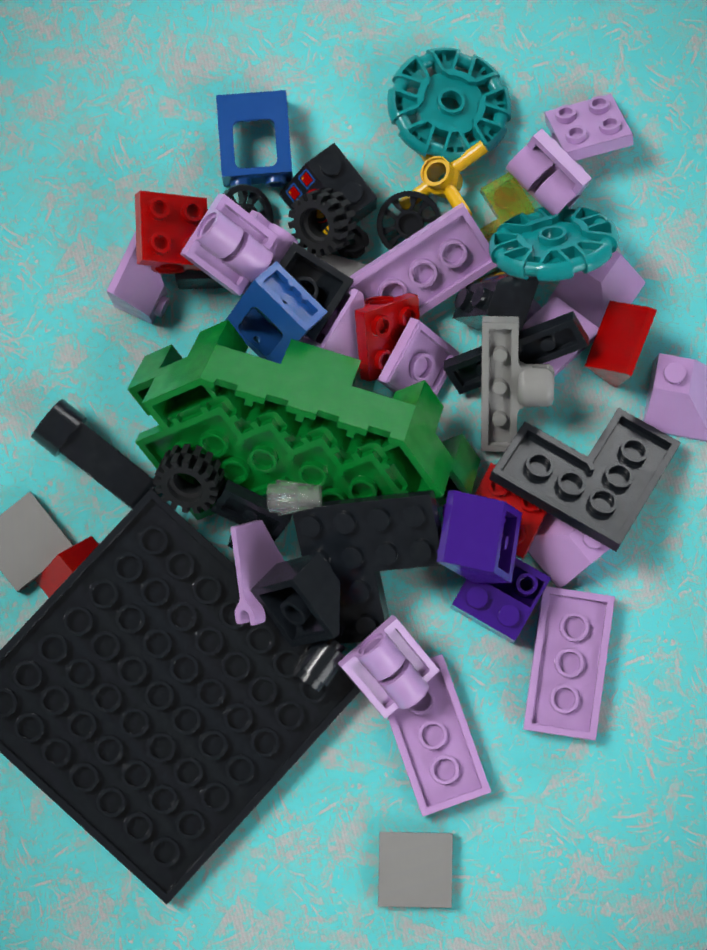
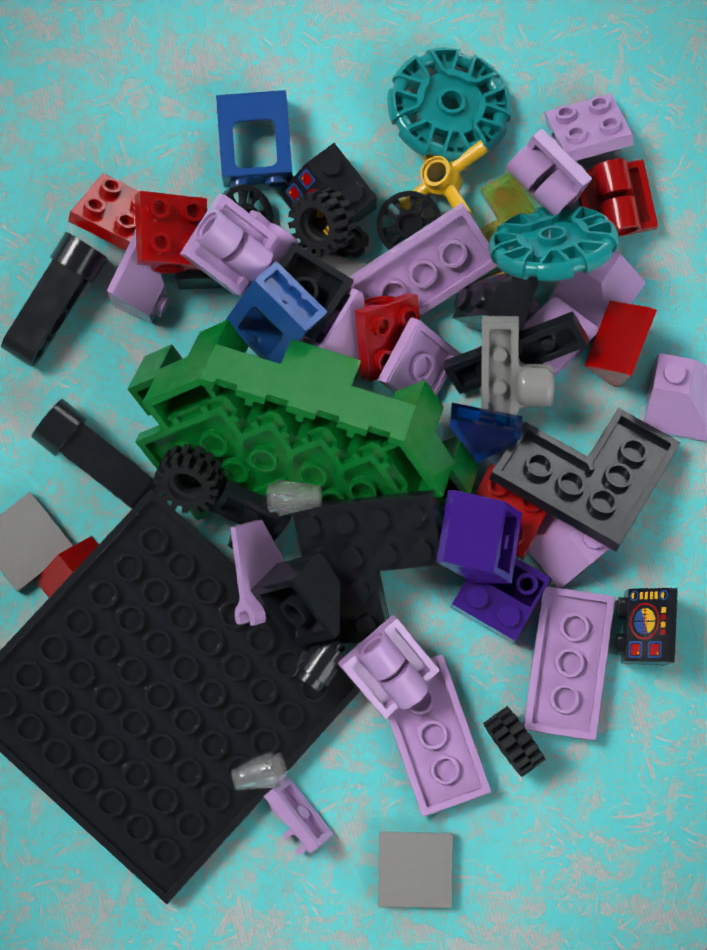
none -> black beam [1,232,108,367]
none -> red plate [68,173,139,251]
none -> clear cone [231,751,288,791]
none -> lavender plate [264,777,334,855]
none -> clear blue slope [449,403,522,464]
none -> black tyre [483,706,546,777]
none -> red plate [578,158,658,237]
none -> black slope [615,588,678,666]

